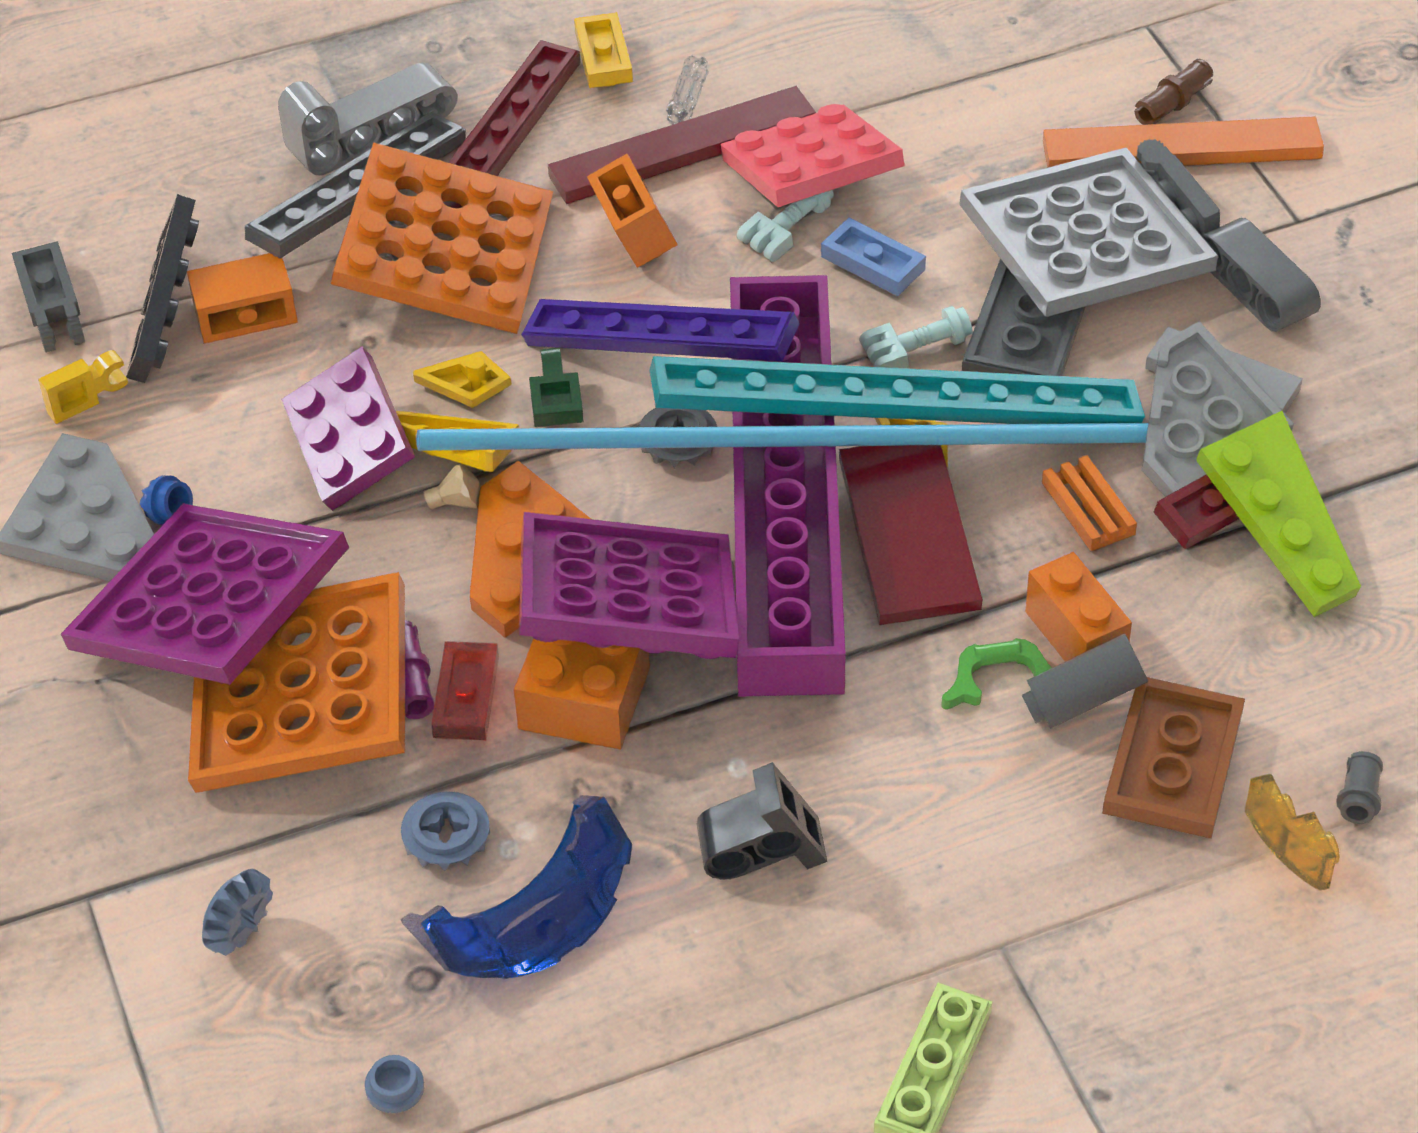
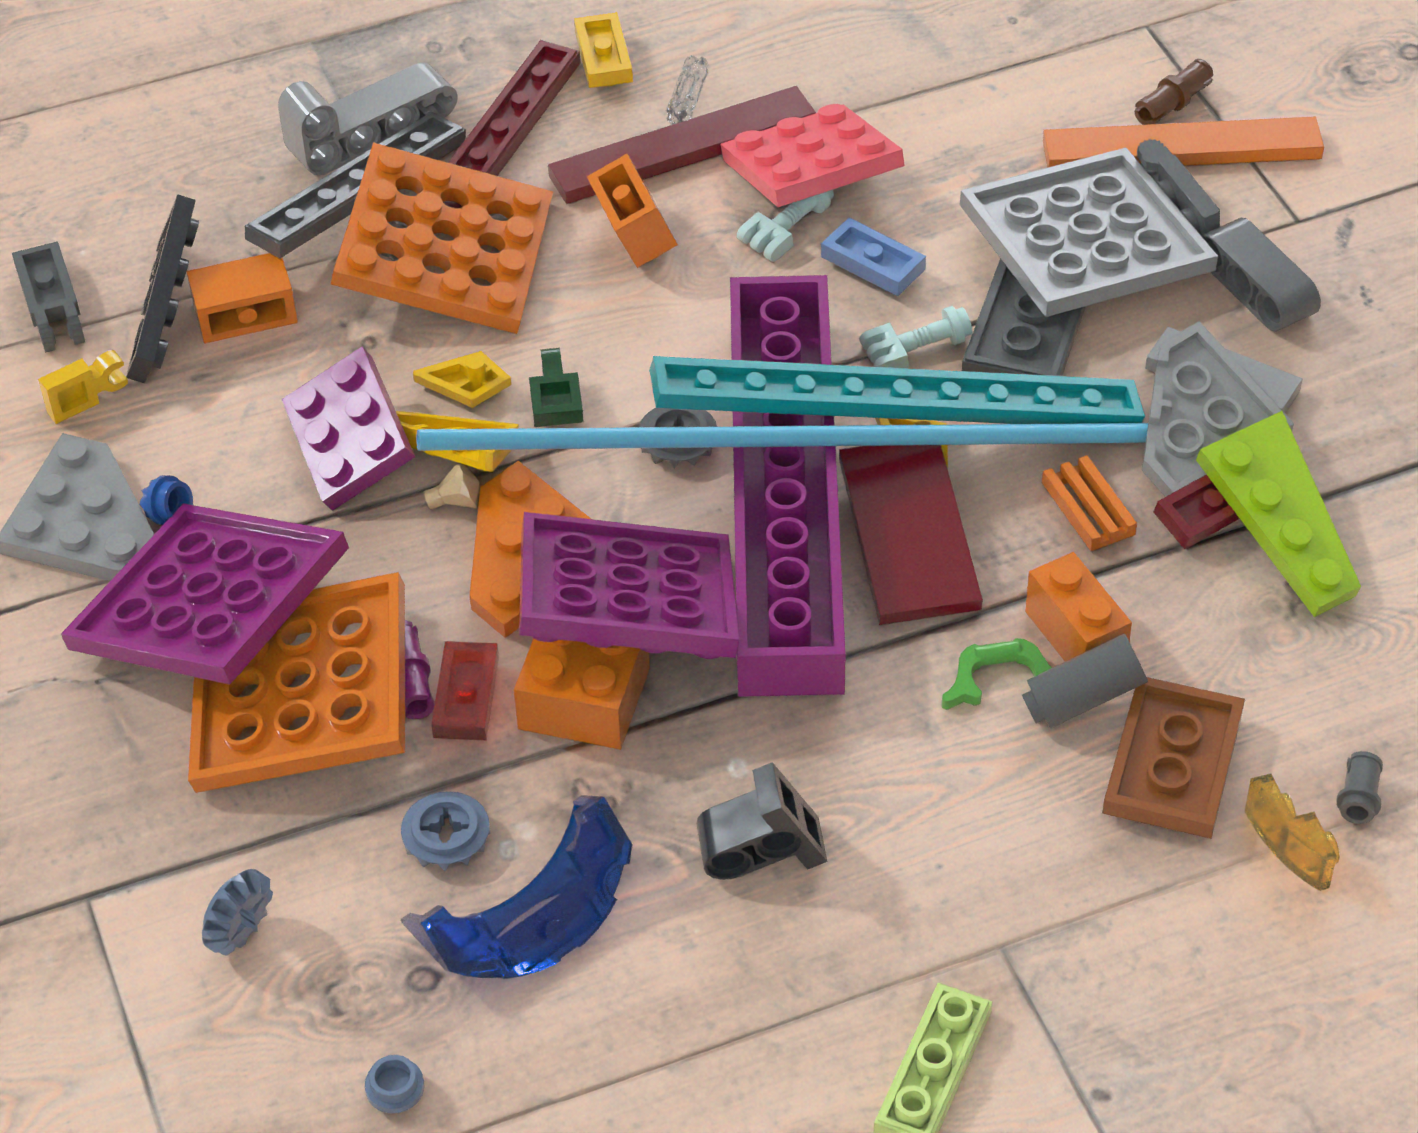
dark purple tile [521,299,800,361] -> none

